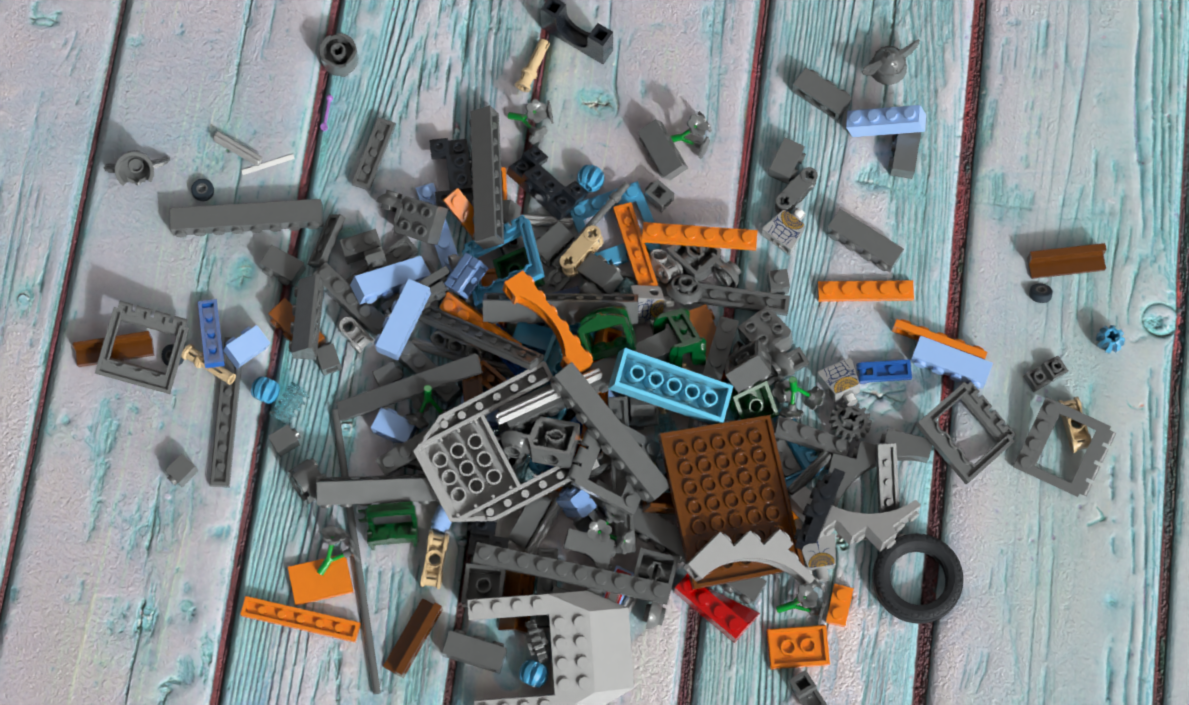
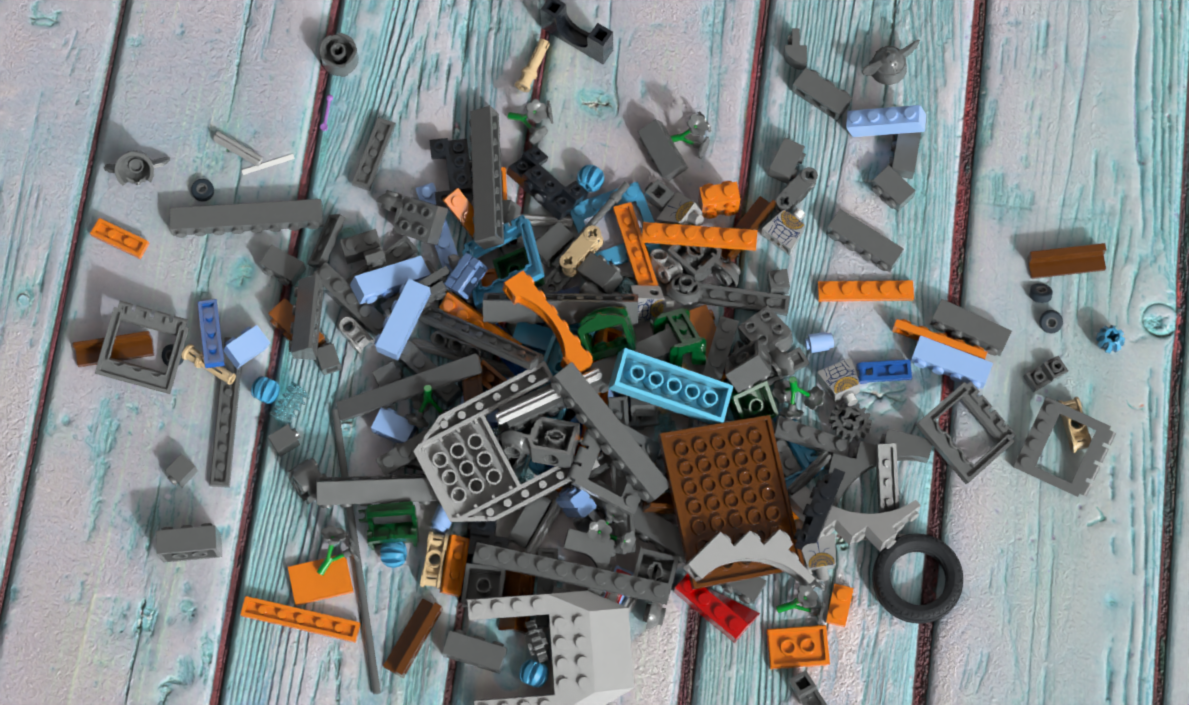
none -> orange plate [90,218,150,260]
none -> dark grey brick [156,523,222,563]
none -> dark azure piece [380,541,407,568]
none -> orange plate [439,534,470,597]
none -> light grey torso [657,192,704,226]
none -> orange brick [698,181,740,219]
none -> reddish brown panel [720,196,776,263]
none -> dark grey brick [784,28,807,70]
none -> light blue brick [805,331,834,353]
none -> dark grey brick [871,165,916,211]
none -> dark grey brick [930,299,1012,356]
none -> black wheel [1039,310,1063,334]

